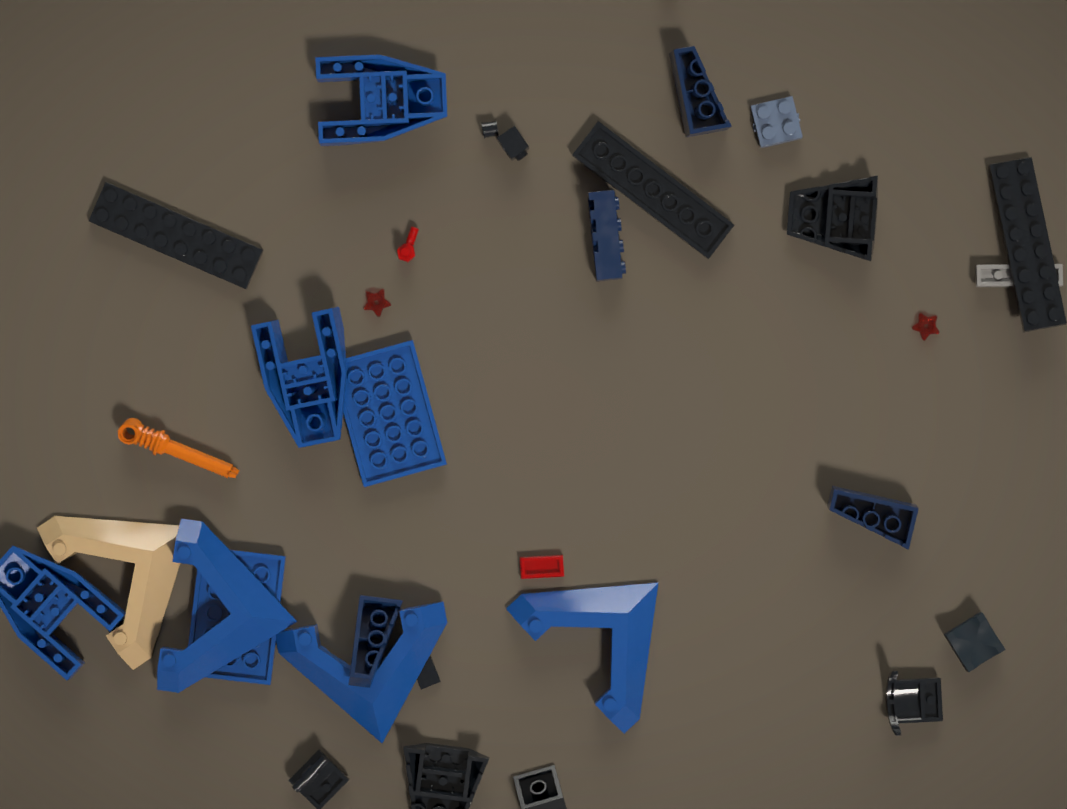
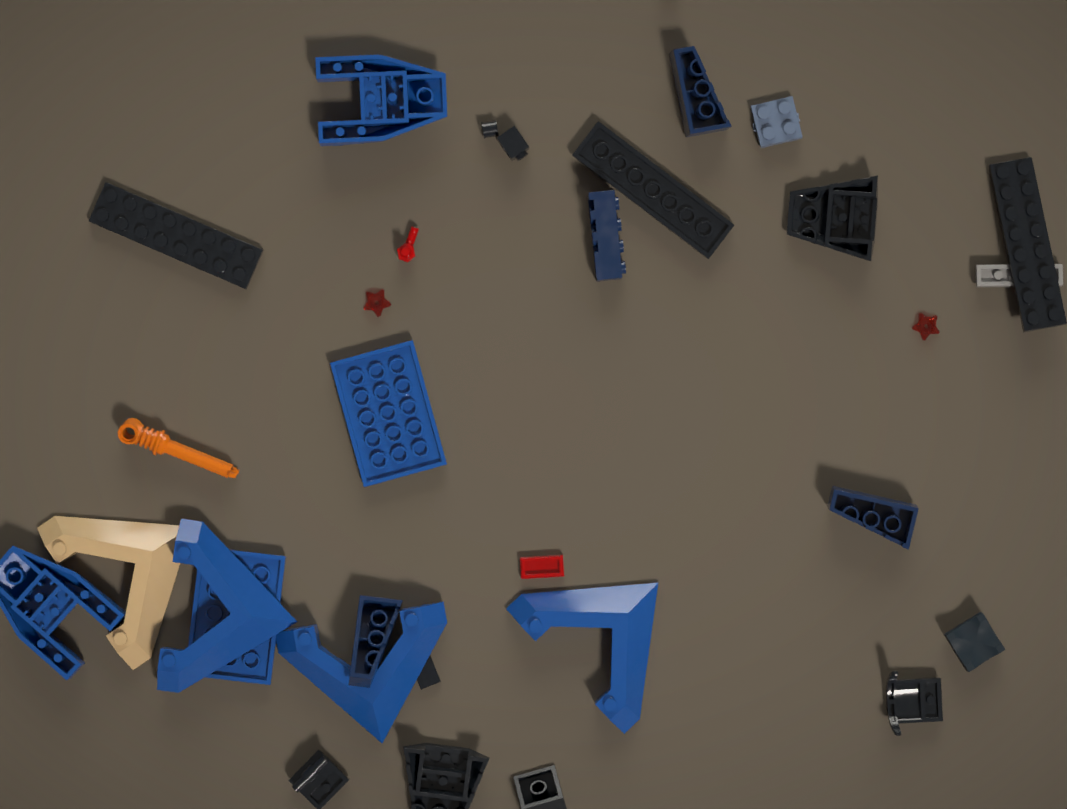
blue wedge [251,307,347,448] -> none

